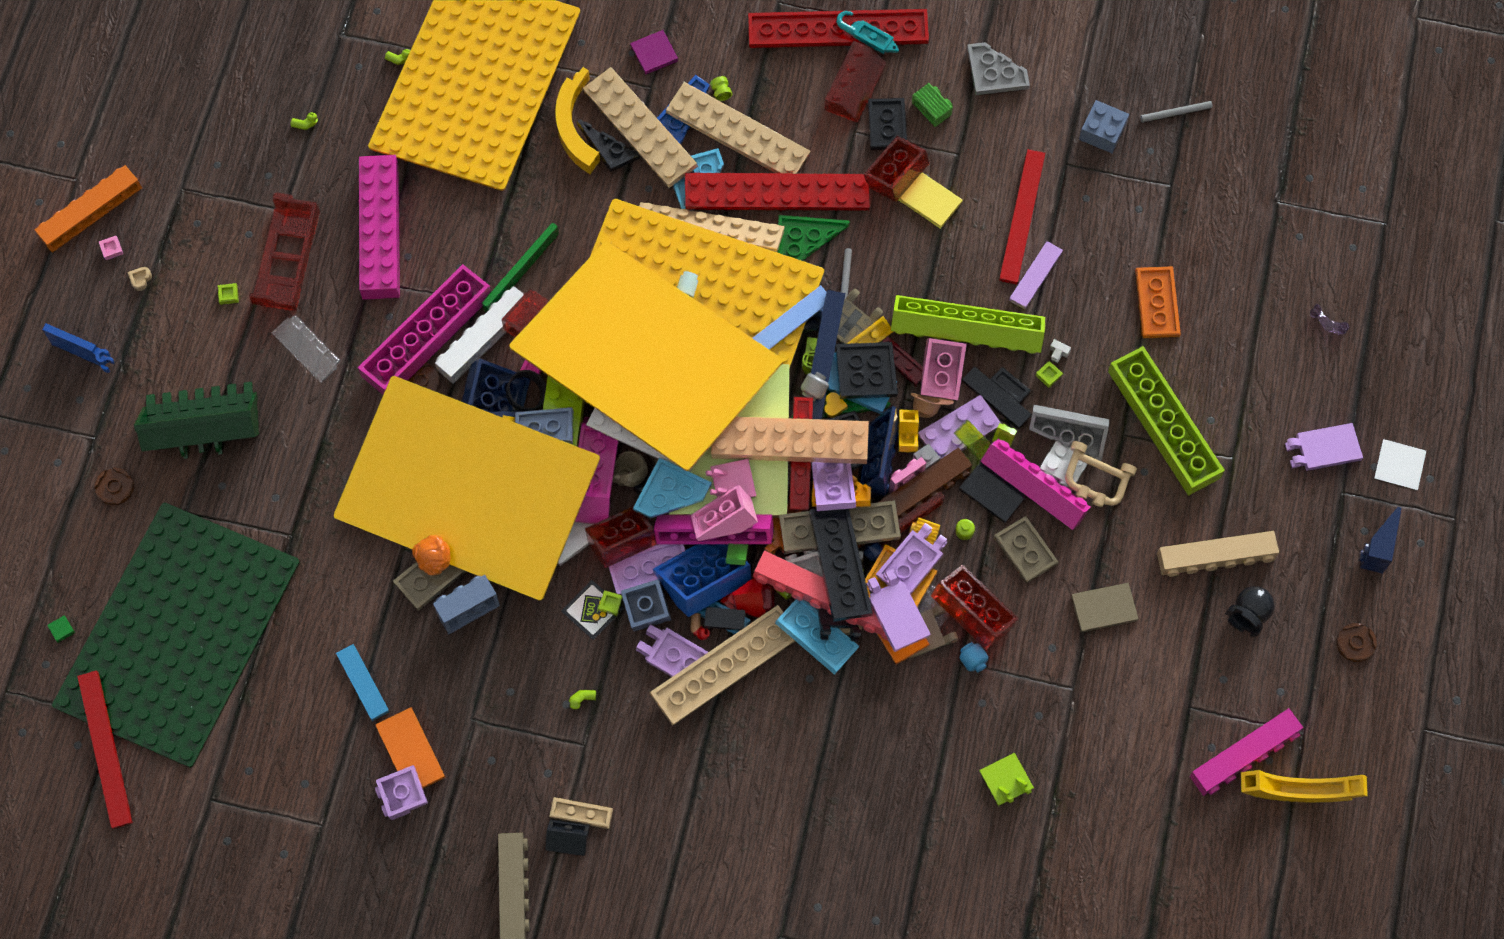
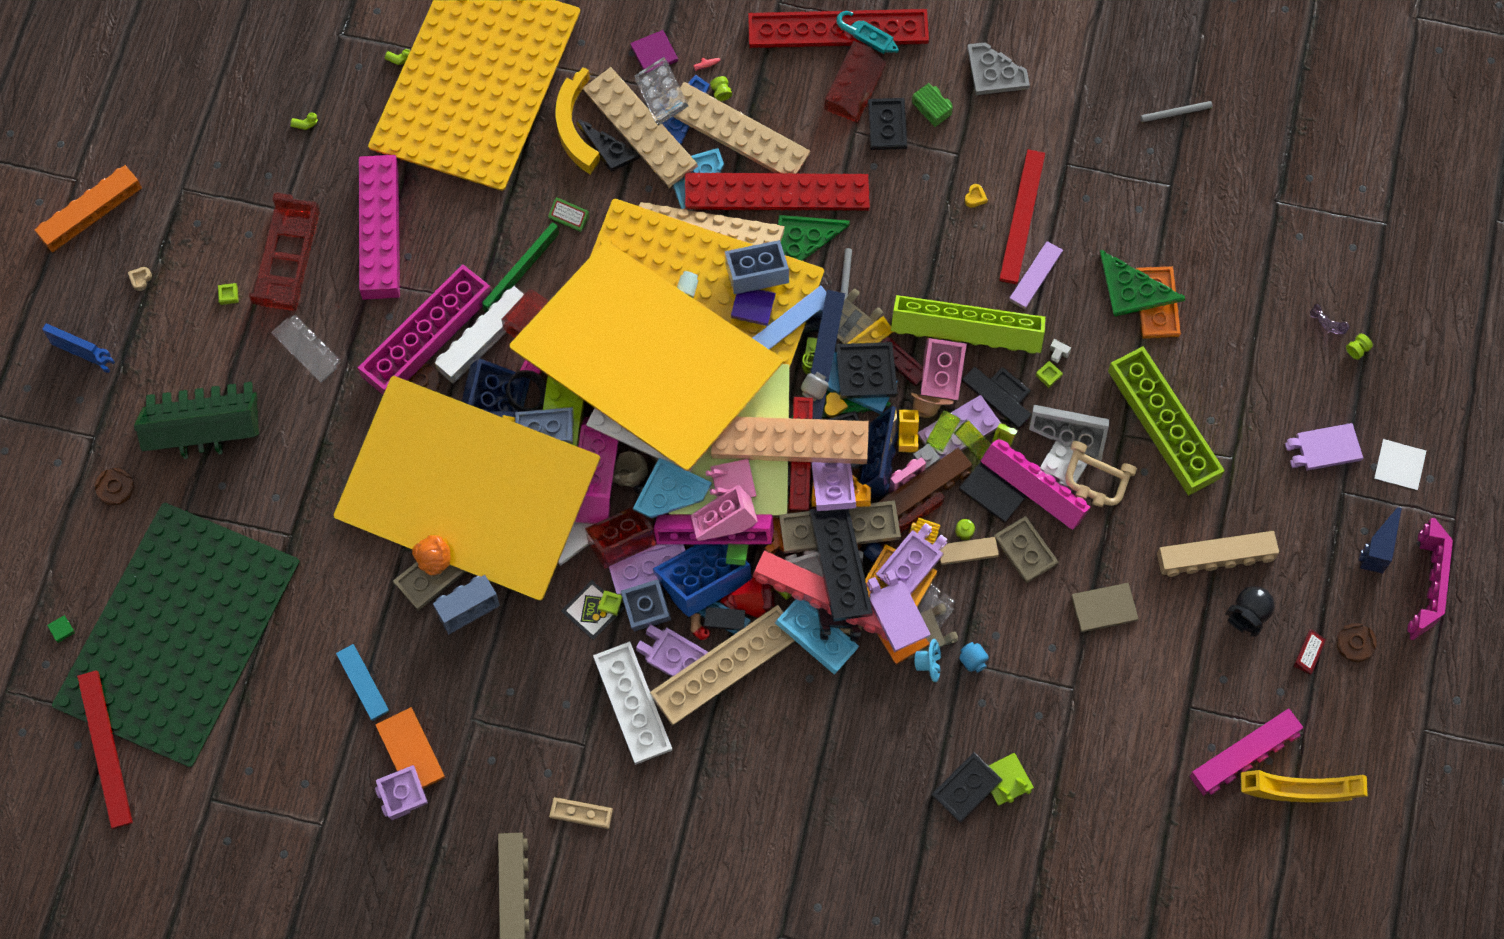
bright pink plate [99,236,123,260] -> none
black panel [545,819,590,856] -> none
lime arm [569,690,596,709] -> none
clear red brick [864,136,930,202] -> none
light yellow tile [896,170,963,229] -> none
clear red brick [931,565,1019,650] -> none
sand blue brick [1079,100,1129,153] -> none
none -> slope [548,197,589,232]
none -> white plate [593,642,672,765]
none -> clear plate [634,57,689,126]
none -> coral helmet [693,58,721,71]
none -> sand blue brick [725,240,789,294]
none -> dark purple slope [731,289,776,326]
none -> medium azure wheel [915,639,941,682]
none -> clear neon green tile [926,410,961,452]
none -> black tile [932,752,1003,823]
none -> tan tile [940,537,999,565]
none -> yellow tile [965,184,988,208]
none -> green tile [1100,250,1185,317]
none -> slope [1293,629,1326,675]
none -> lime wheel [1346,333,1373,360]
none -> dark pink slope [1407,518,1453,640]

